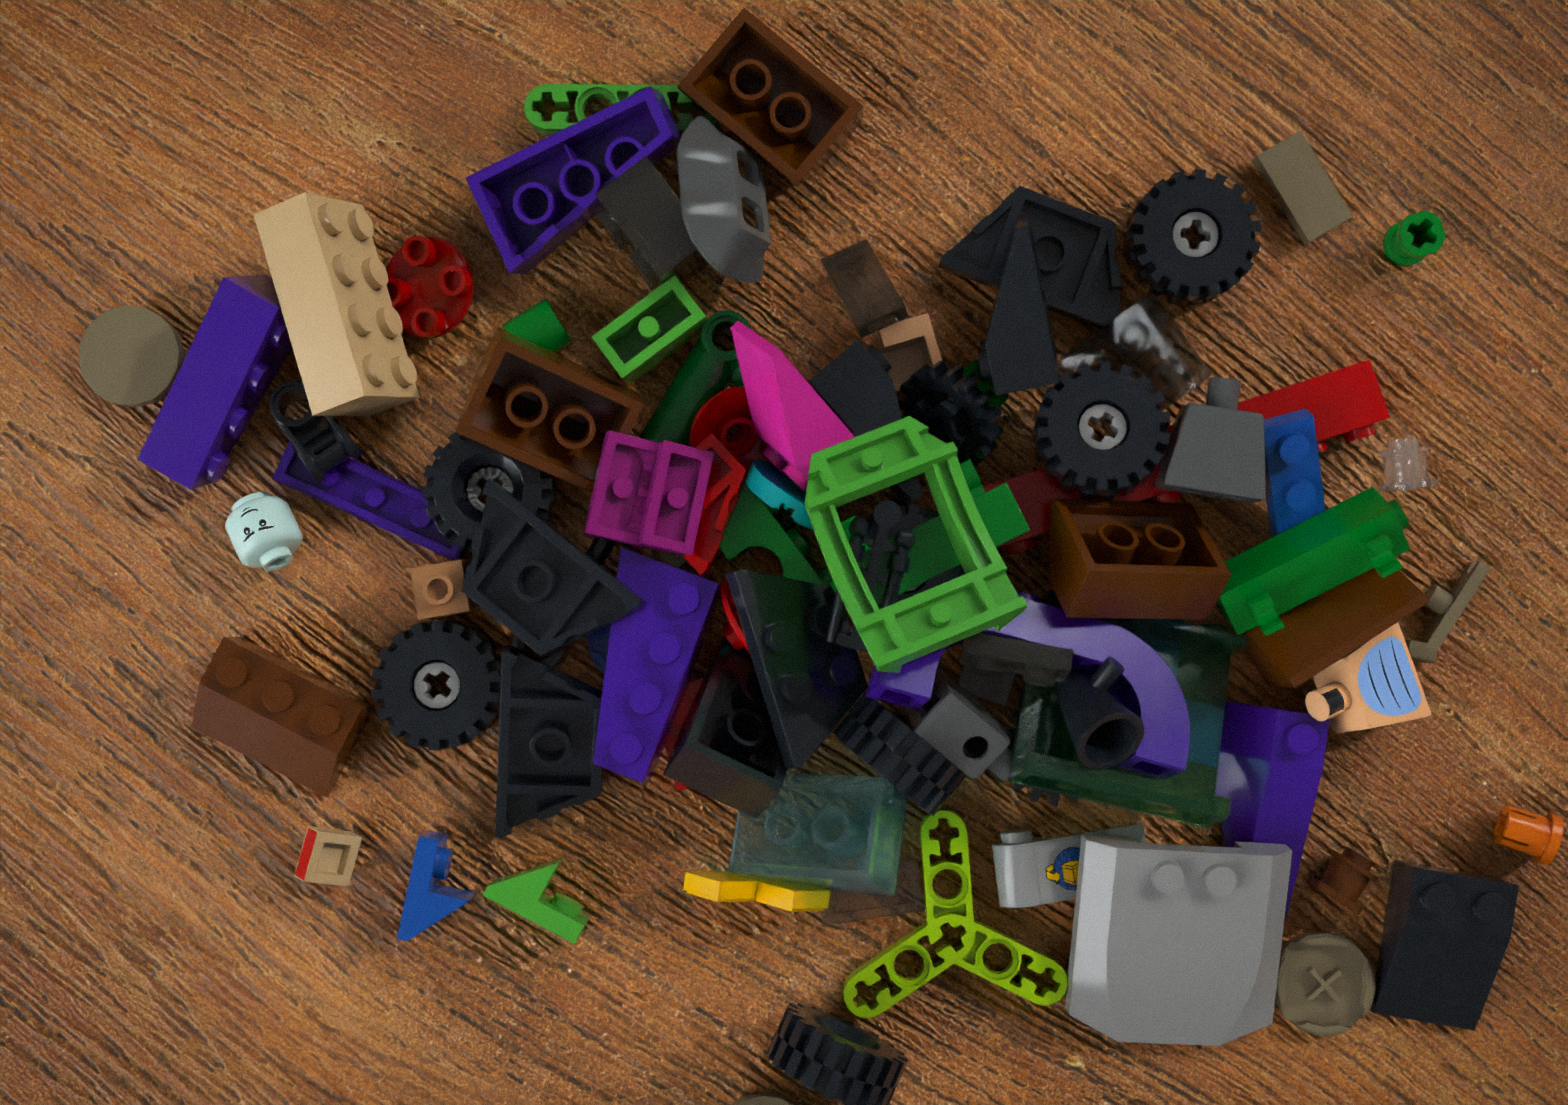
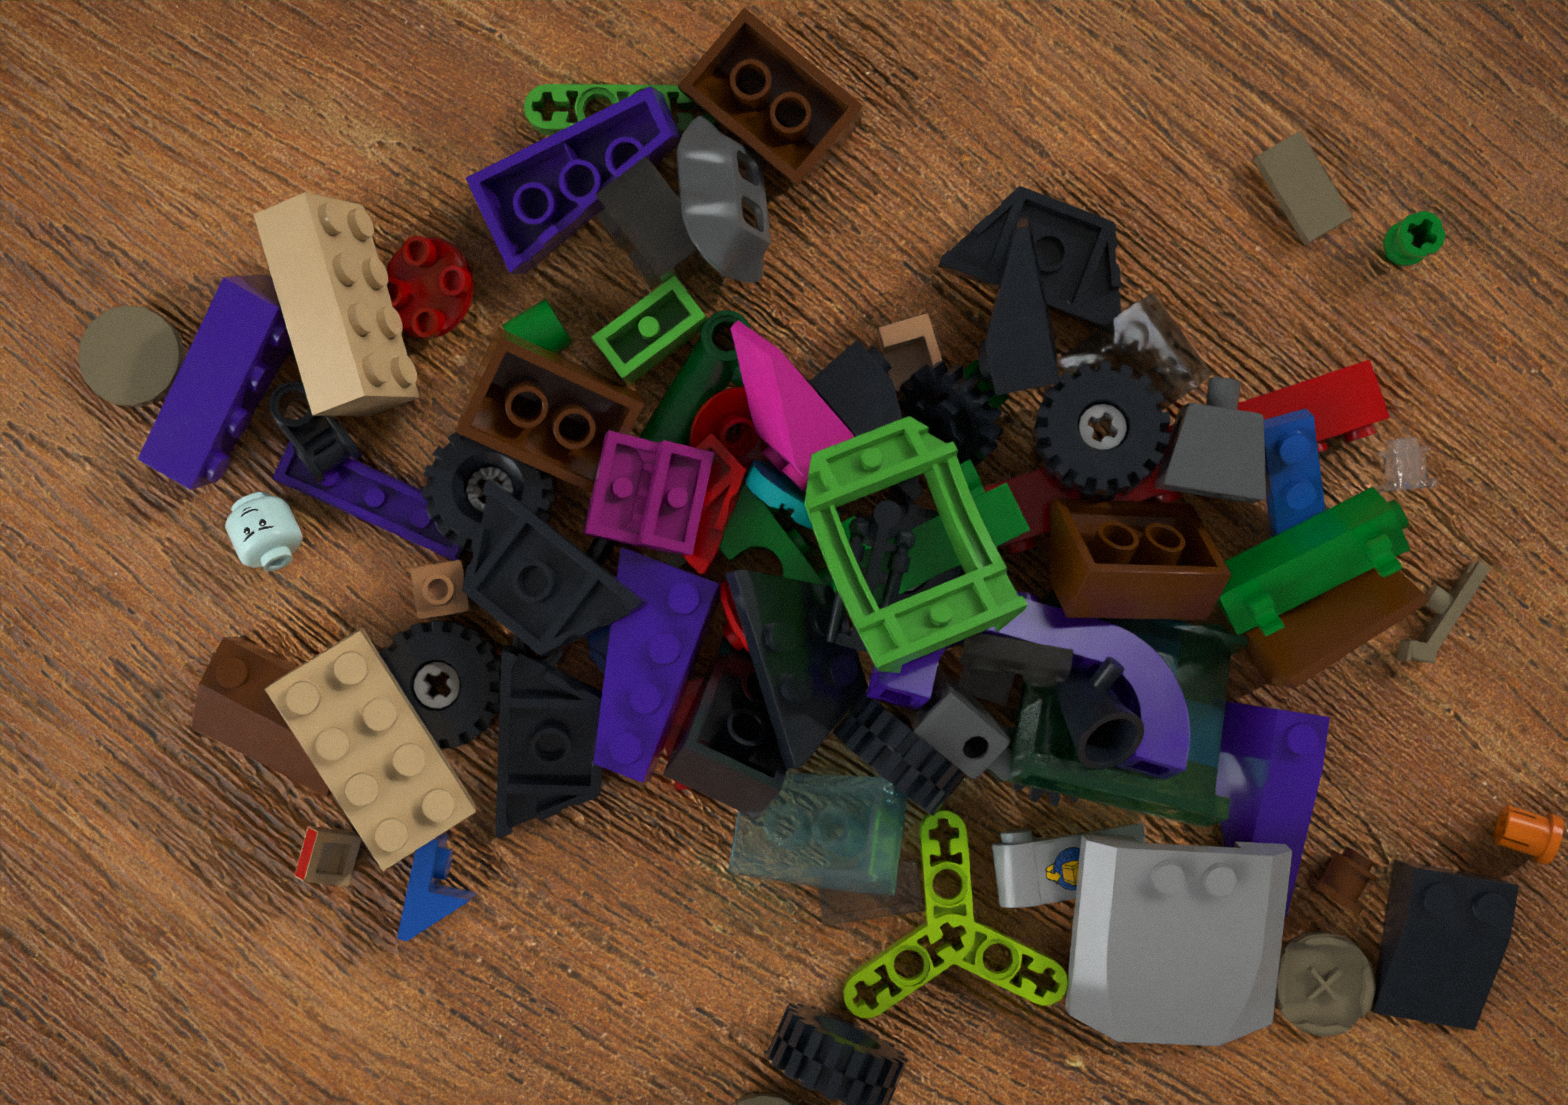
bright green slope [483,857,590,944] -> none
yellow tile [683,872,831,912] -> none
clear smoke tile [820,239,908,338] -> none
black bush [1123,169,1261,306] -> none
torso [1305,622,1432,733] -> none
none -> tan brick [265,628,476,871]

